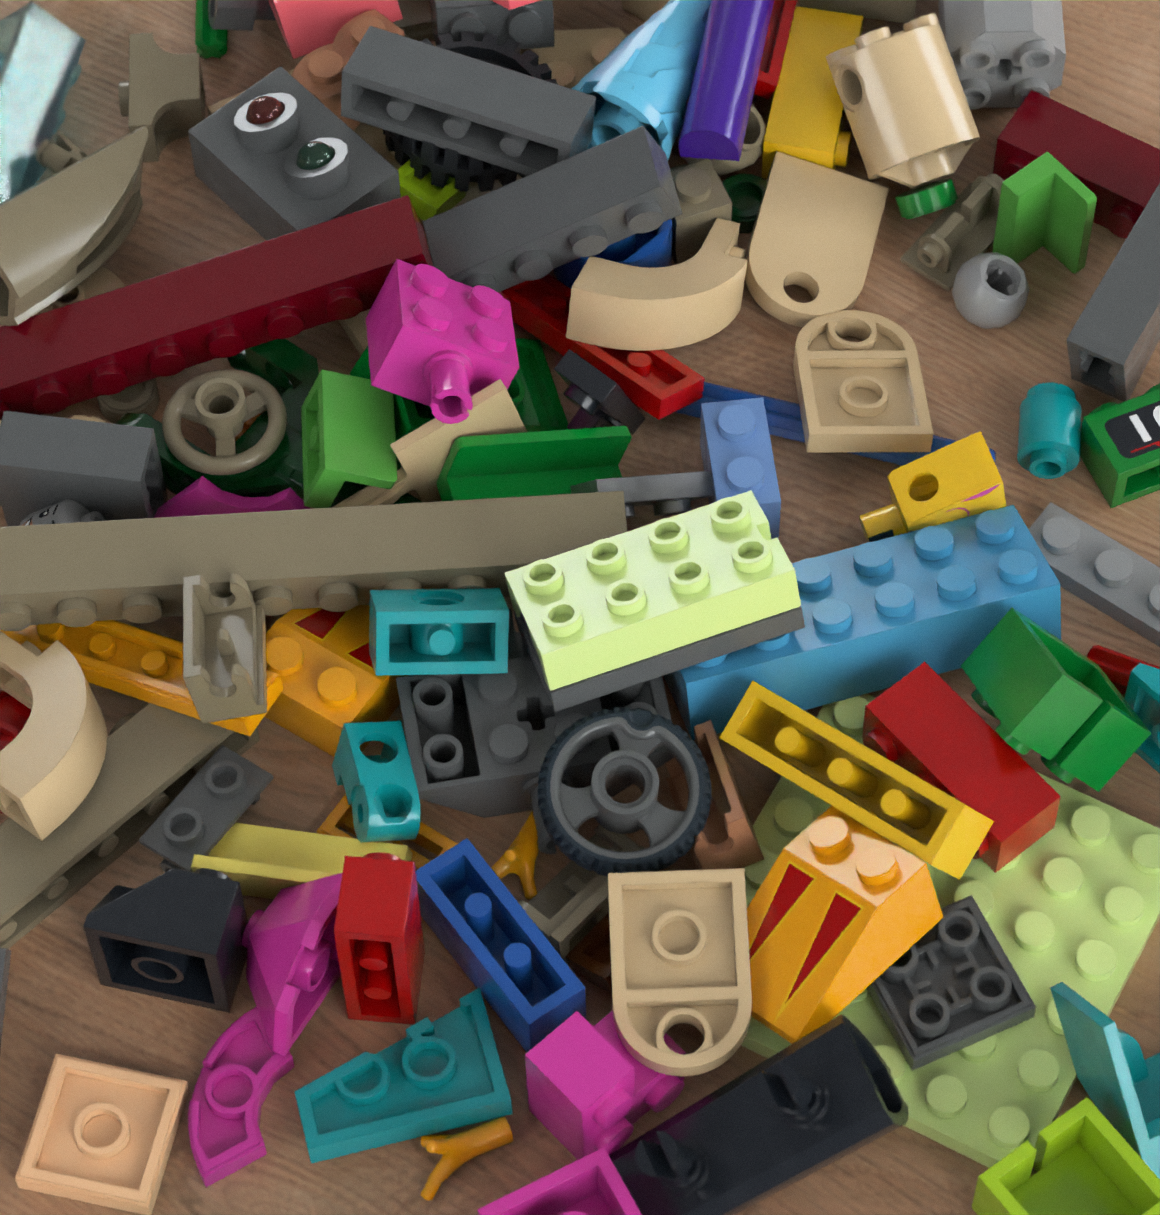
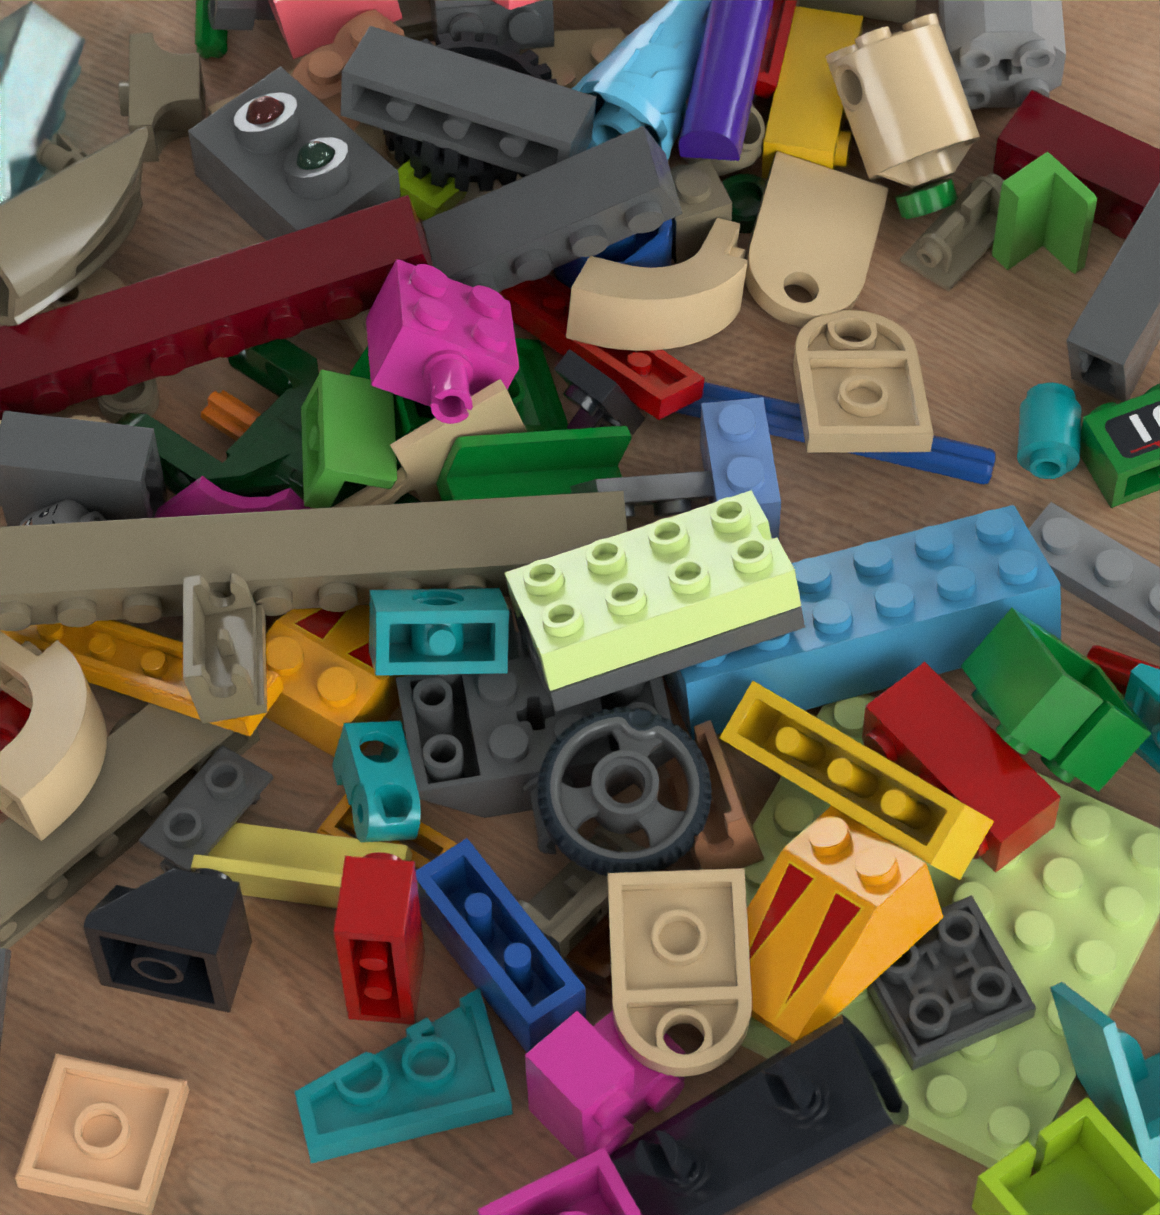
dark tan piece [162,369,287,475] -> none
dark pink tile [188,1006,295,1187] -> none
dark pink slope [242,873,342,1057] -> none
light orange bar [420,1116,513,1201] -> none
light orange bar [491,810,539,899] -> none
yellow torso [859,431,1007,542] -> none
light grey piece [952,252,1030,329] -> none

